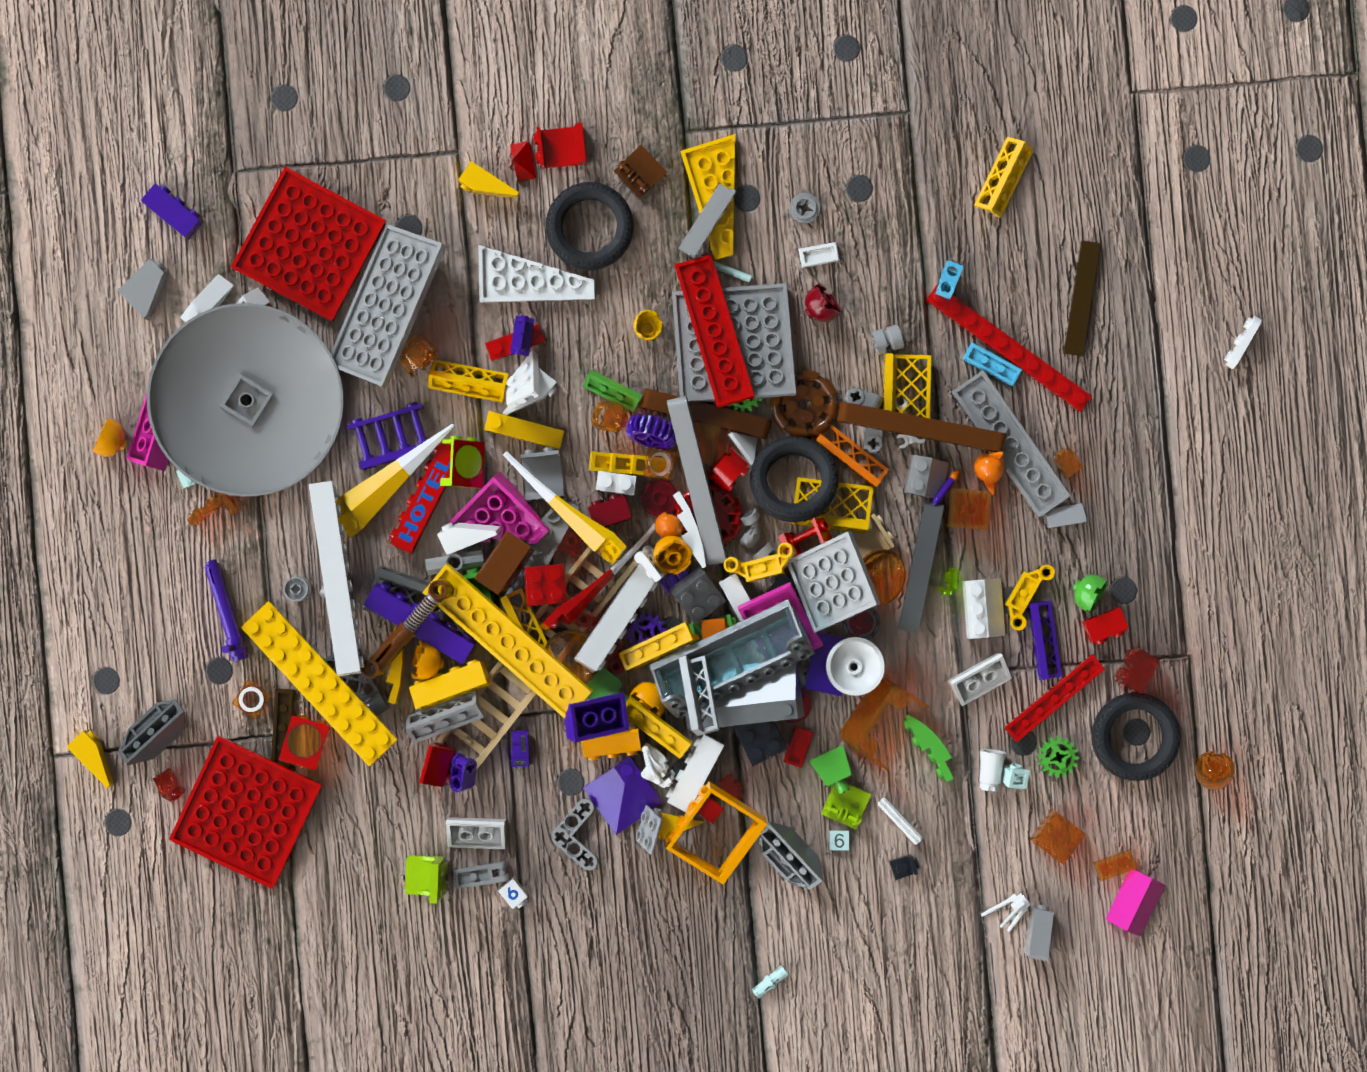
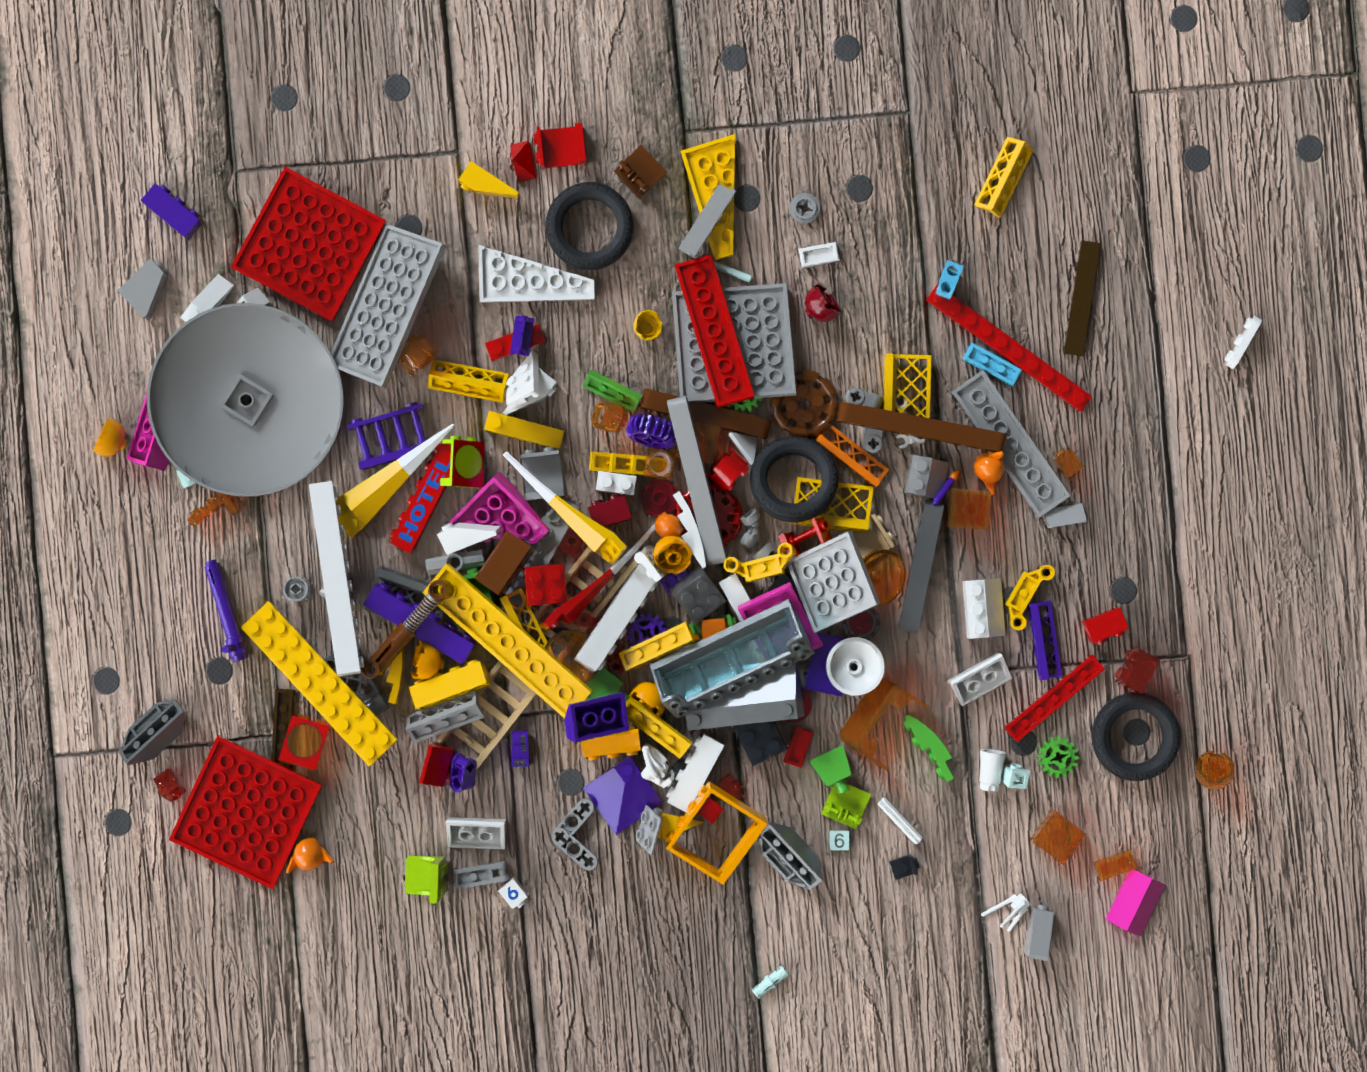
yellow slope [67,730,114,788] -> none
piece [232,679,272,719] -> none
light grey fence [679,656,720,736] -> none
light grey wheel [871,324,904,355] -> none
clear neon green bracket [936,568,958,595] -> none
bright green cylinder [1073,574,1108,614] -> none
none -> orange piece [286,837,334,874]

